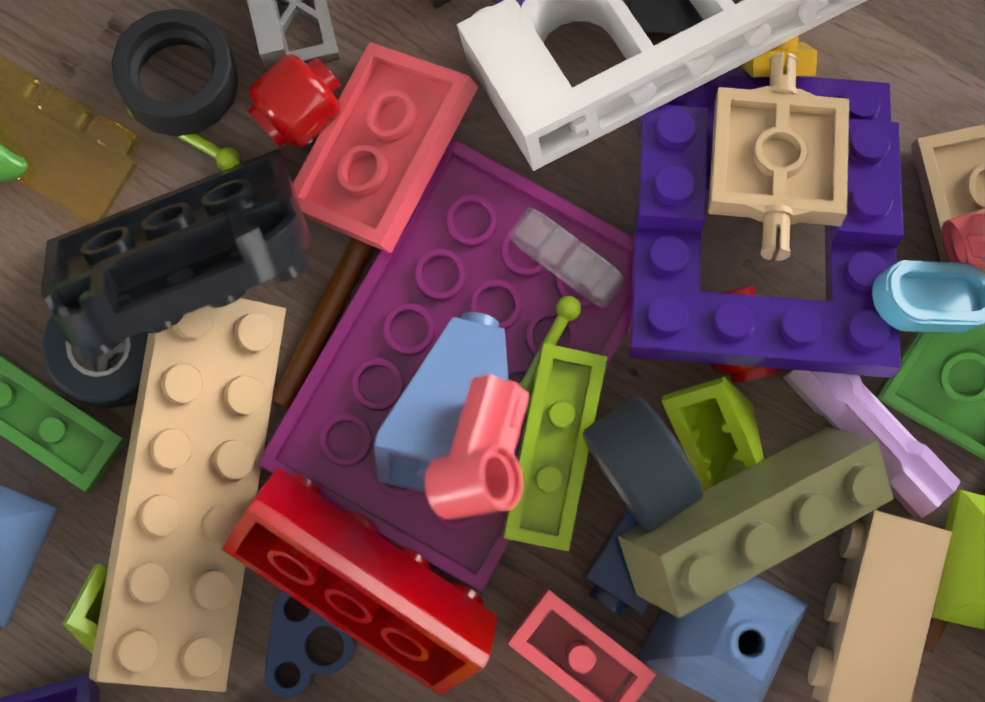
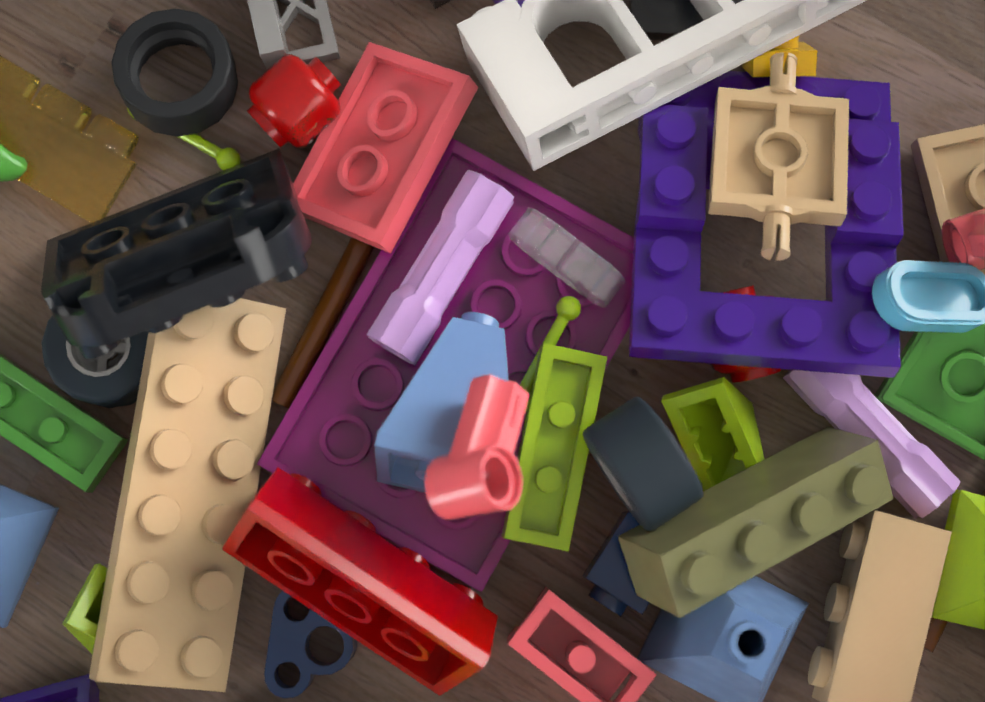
none -> lavender axle [367,170,514,365]

